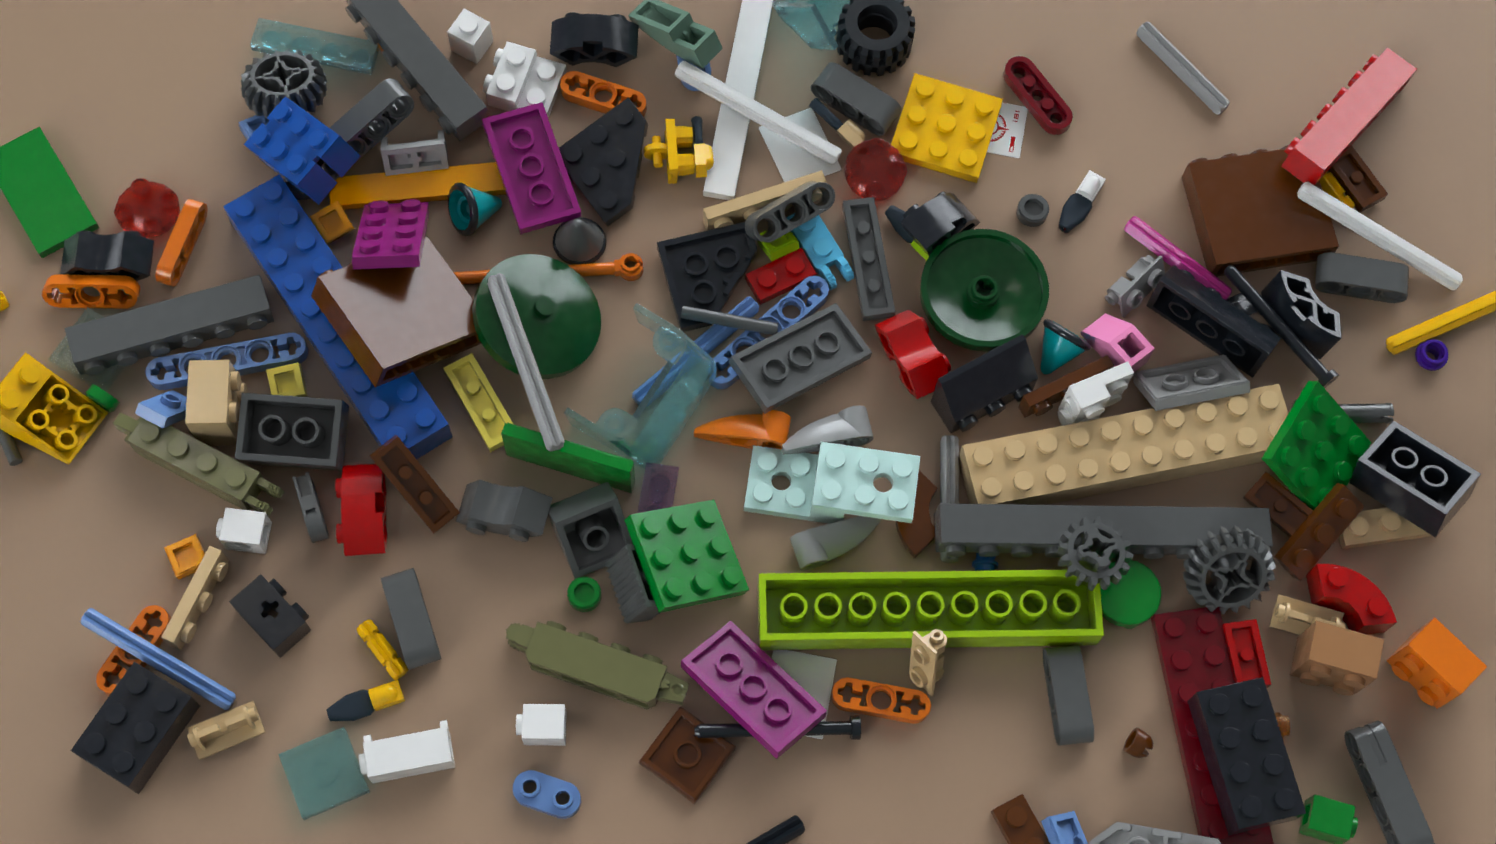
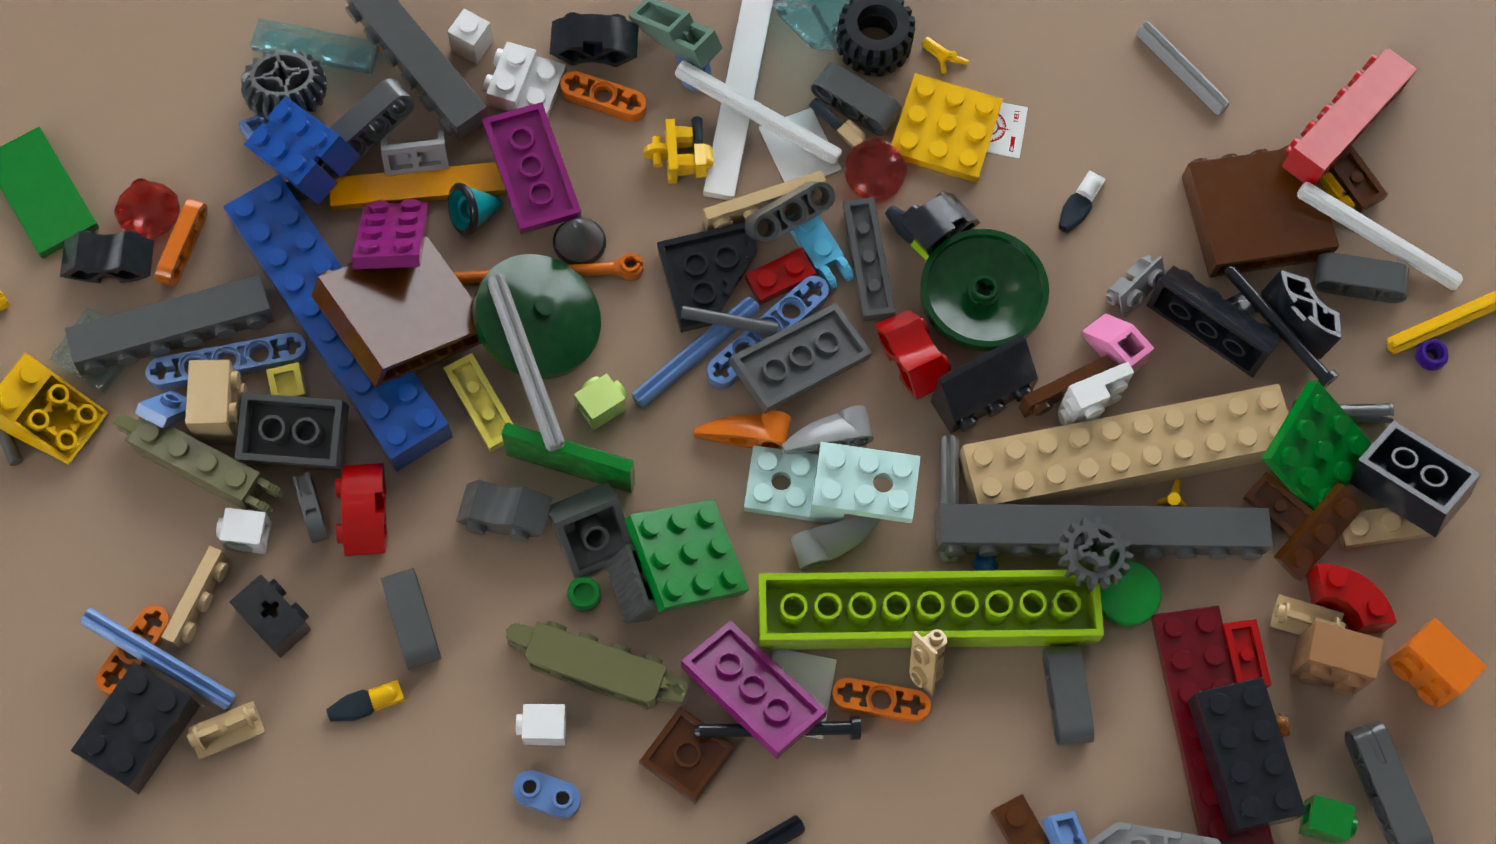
orange beam [42,274,141,309] -> none
green tile [85,384,120,413] -> none
light orange tile [164,534,205,580] -> none
clear light blue tile [278,727,370,820] -> none
light orange tile [310,200,355,245] -> none
yellow axle [356,619,408,680] -> none
white brick [359,720,455,784] -> none
reddish brown plate [369,435,460,534] -> none
black plate [559,97,648,227] -> none
clear light blue windscreen [564,303,717,469] -> none
clear purple plate [637,462,679,513] -> none
lime tile [757,230,800,261] -> none
reddish brown tile [896,471,938,558] -> none
dark red plate [1003,56,1073,135] -> none
dark grey tile [1016,194,1049,227] -> none
teal hat [1040,319,1091,375] -> none
reddish brown hinge [1123,727,1153,758] -> none
dark pink axle [1124,216,1232,300] -> none
light grey tile [1133,355,1250,411] -> none
dark grey gear [1182,525,1276,615] -> none
none -> yellowish green brick [574,373,627,431]
none -> yellow bar [921,37,969,74]
none -> yellow bar [1157,479,1188,507]

